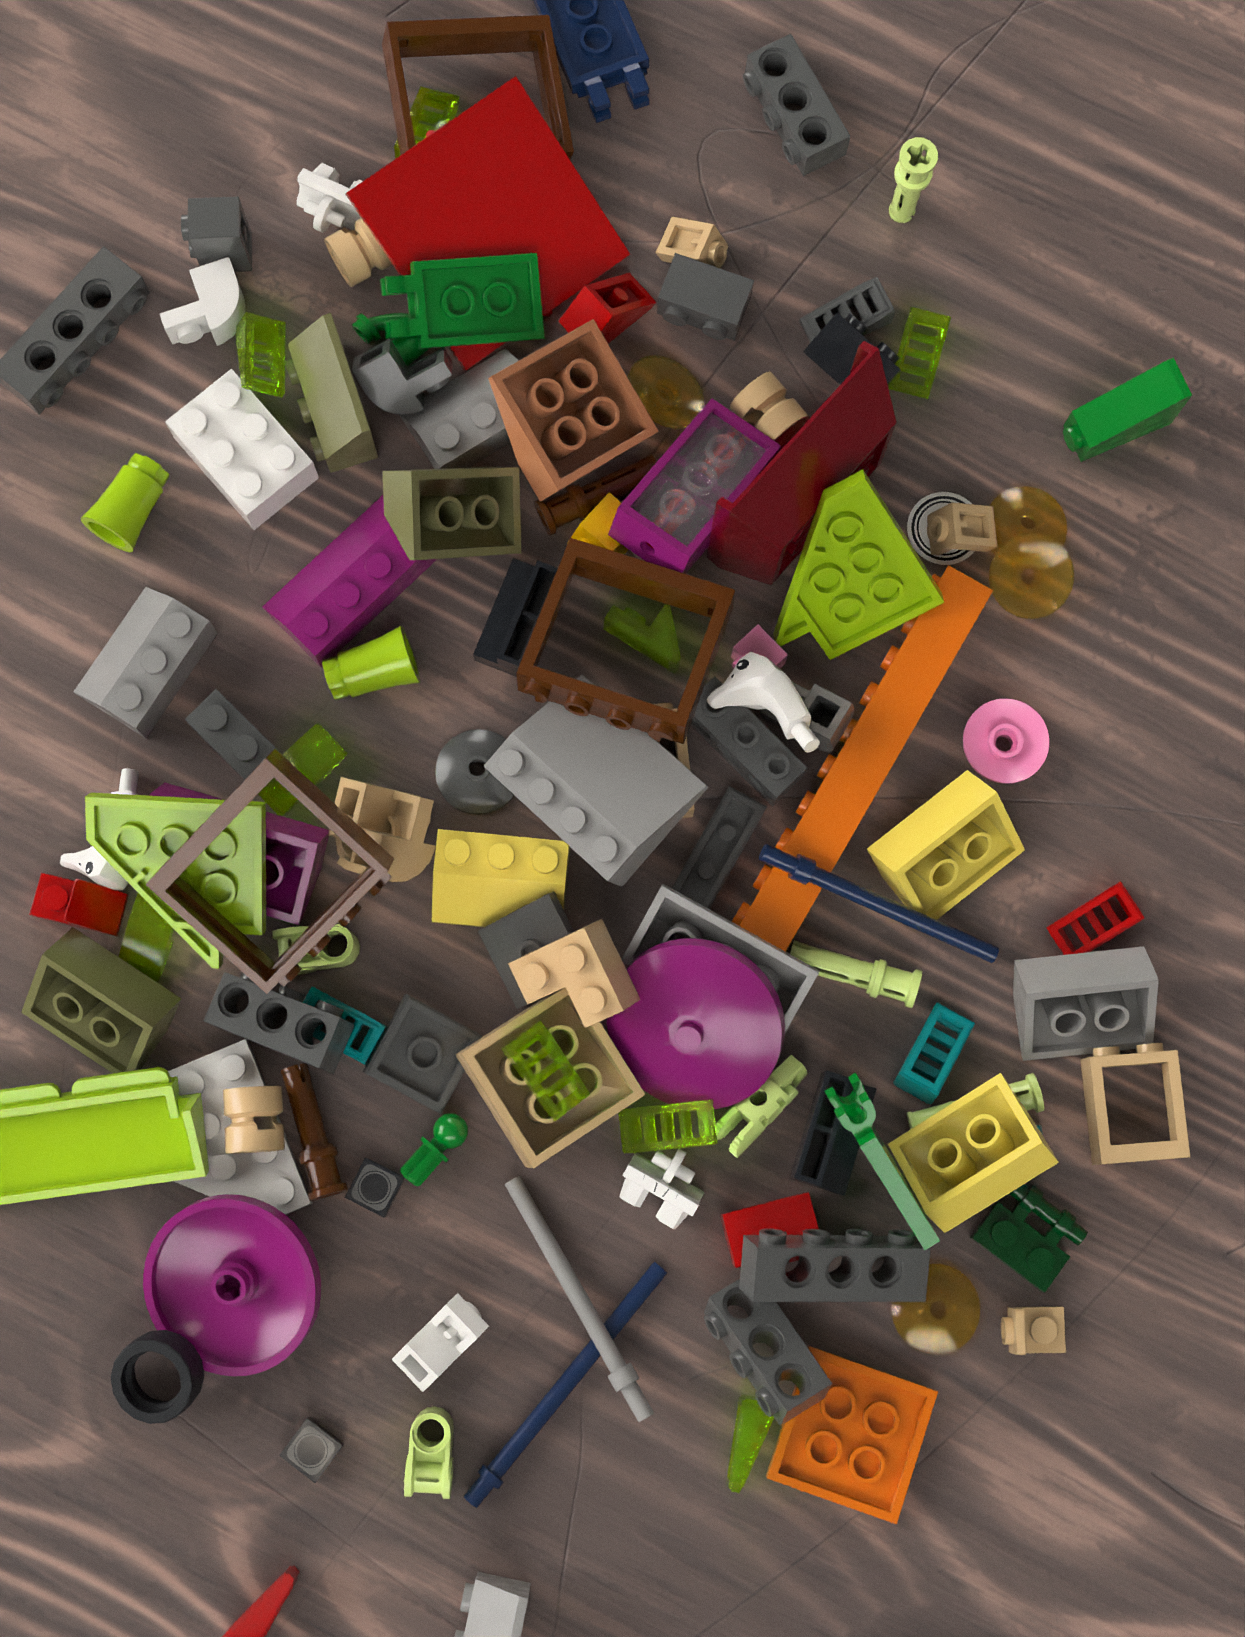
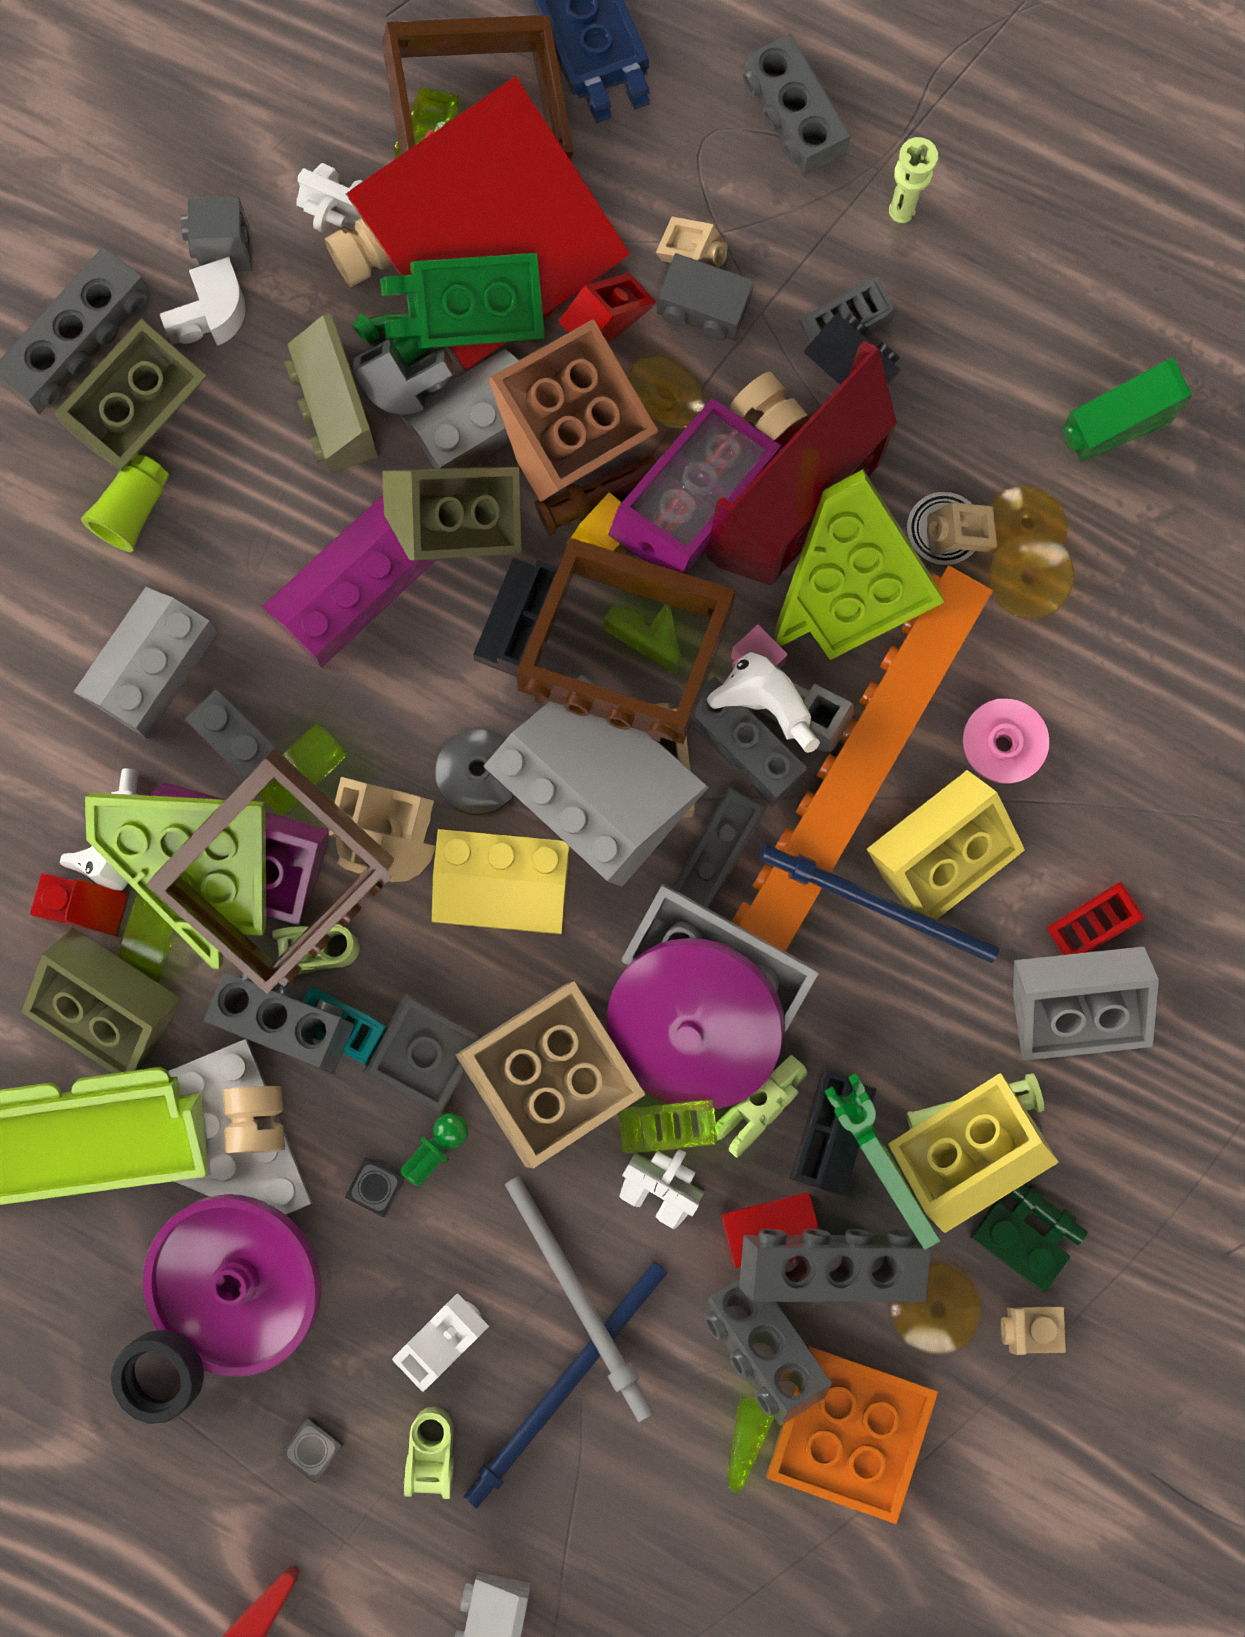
white brick [165,369,319,530] -> none
clear neon green slope [236,312,286,398] -> none
reddish brown pin [280,1063,348,1201] -> none
lime plant [322,625,421,700] -> none
dark grey plate [478,891,574,1009] -> none
clear neon green slope [501,1021,591,1122] -> none
tan brick [508,919,641,1028] -> none
yellowish green pin [790,940,922,1008] -> none
clear neon green slope [888,307,951,400] -> none
teal slope [893,1002,975,1104] -> none
tan window [1080,1043,1190,1165] -> none
none -> olive slope [55,319,207,471]

